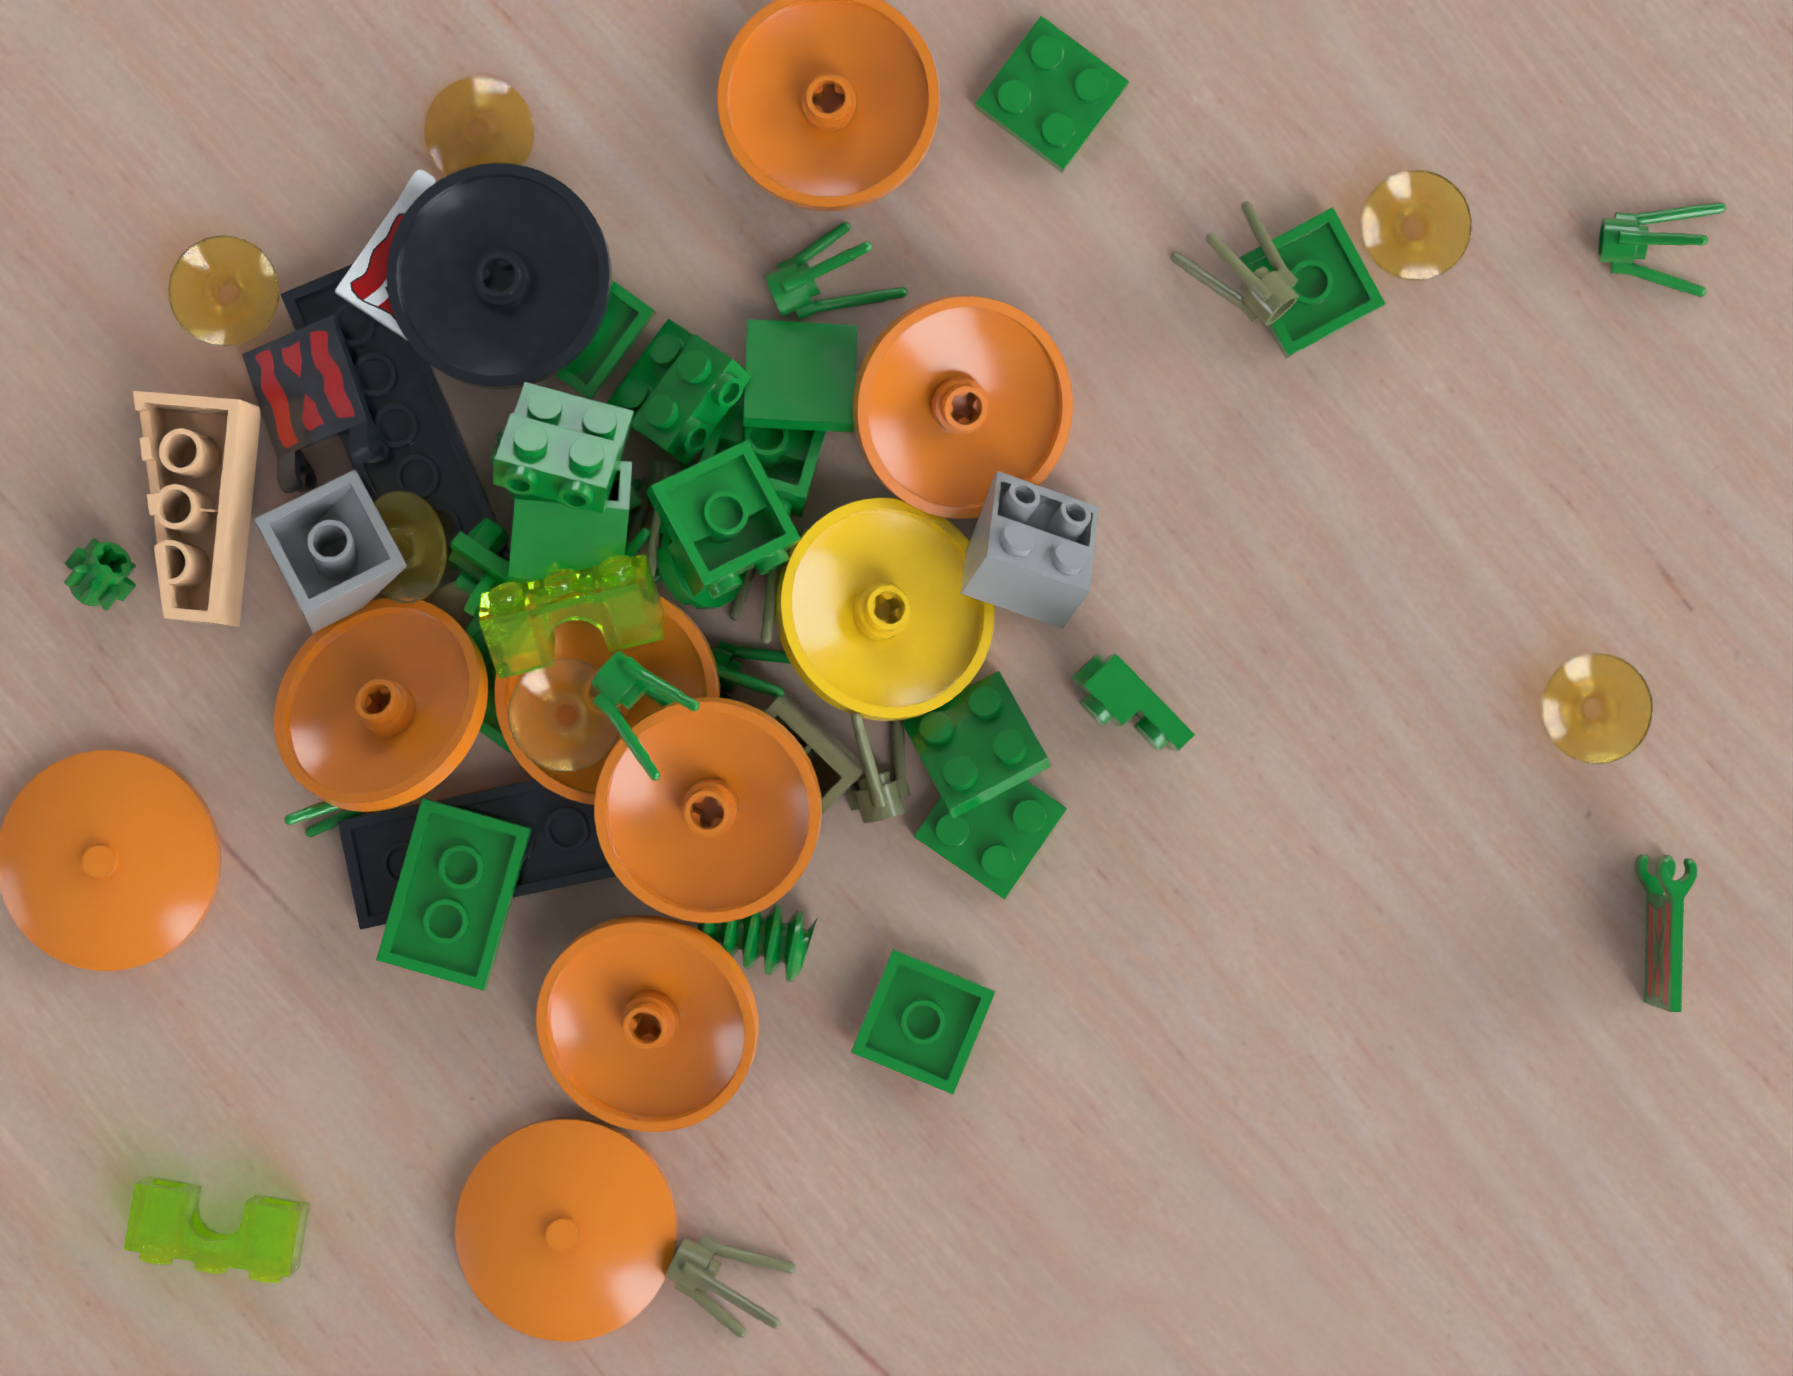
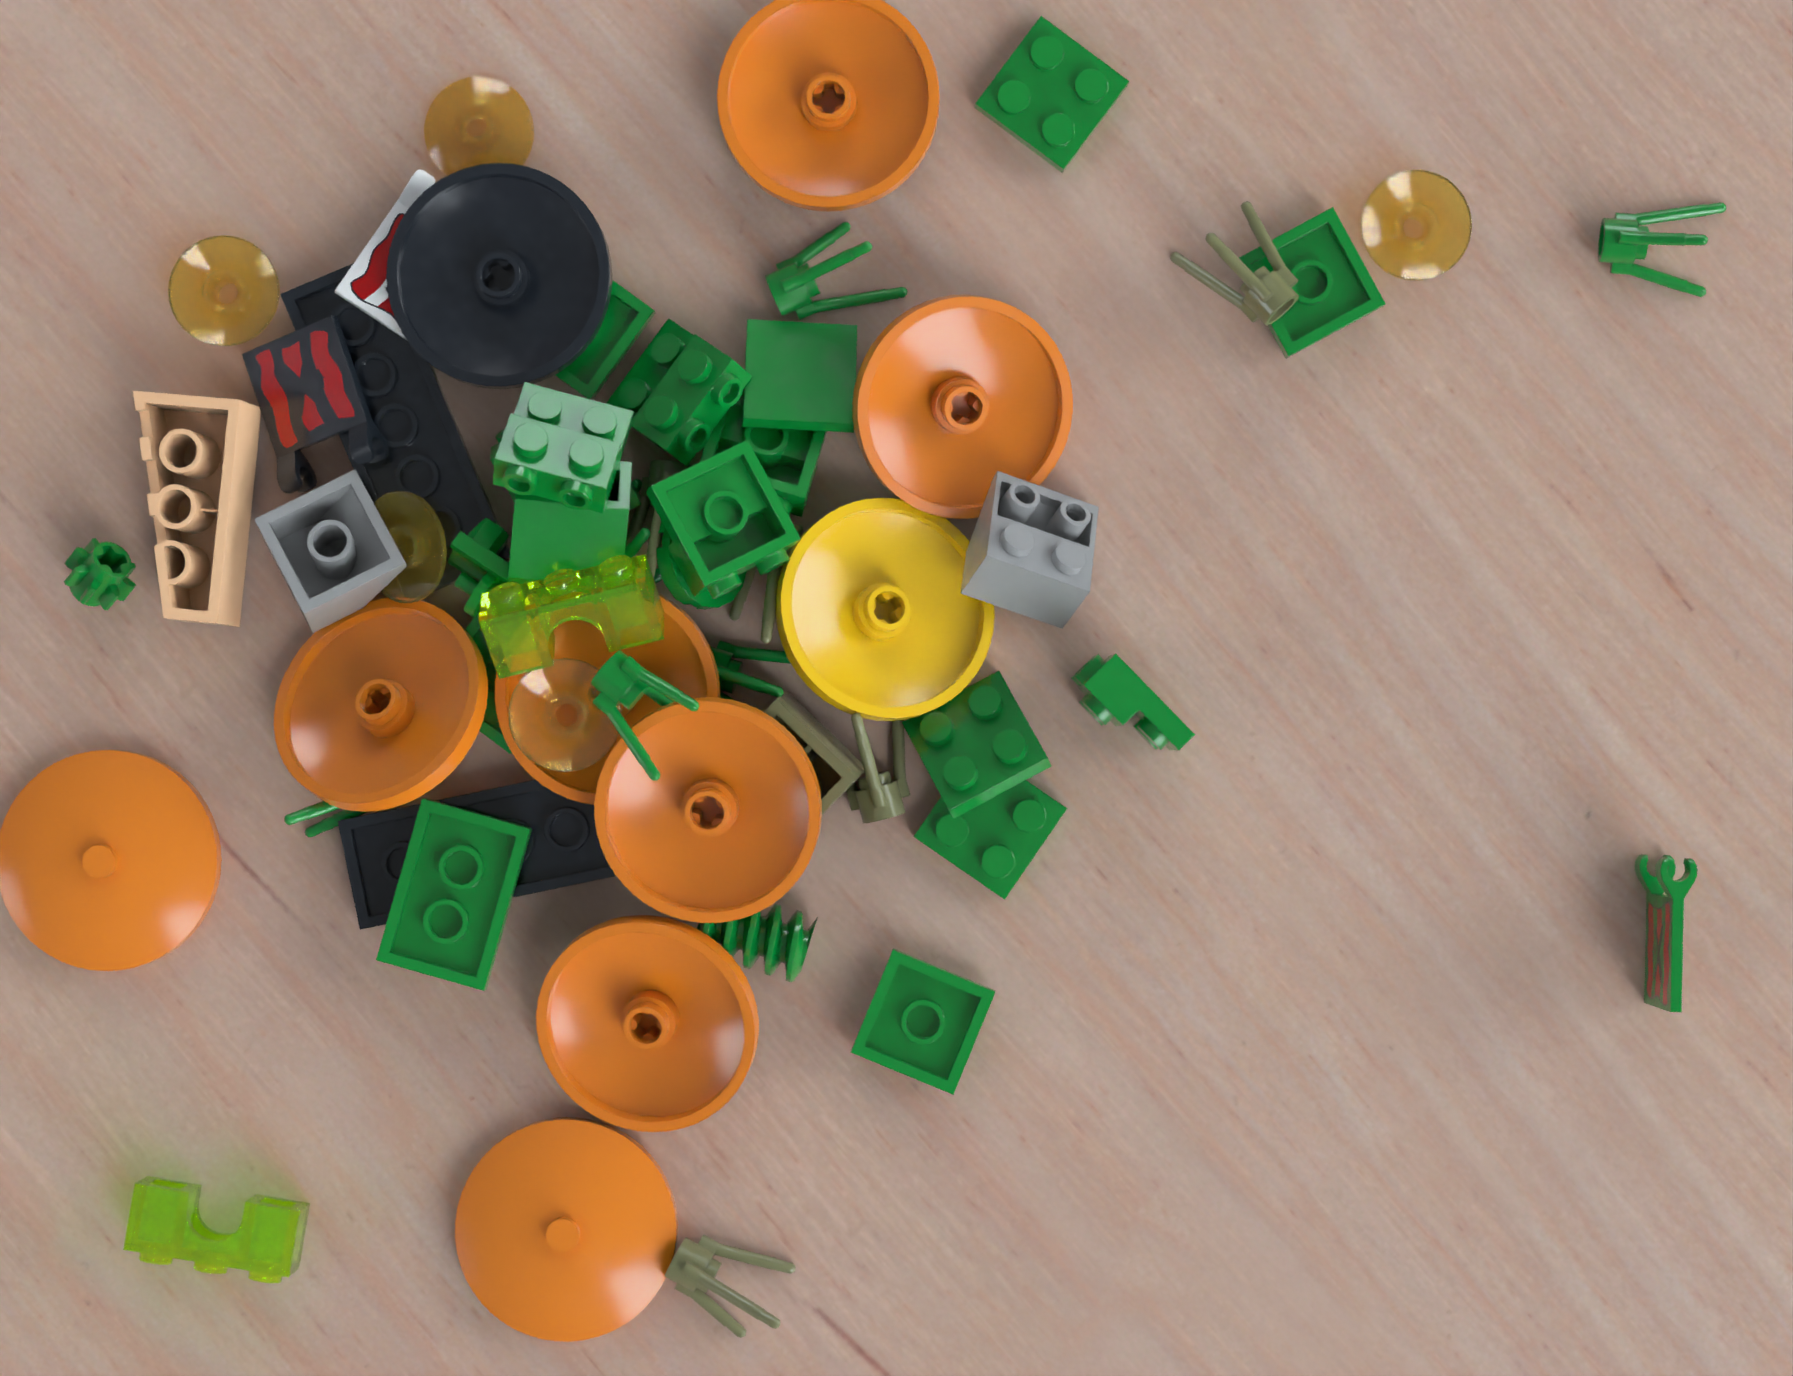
clear yellow dish [1541,653,1653,764] -> none

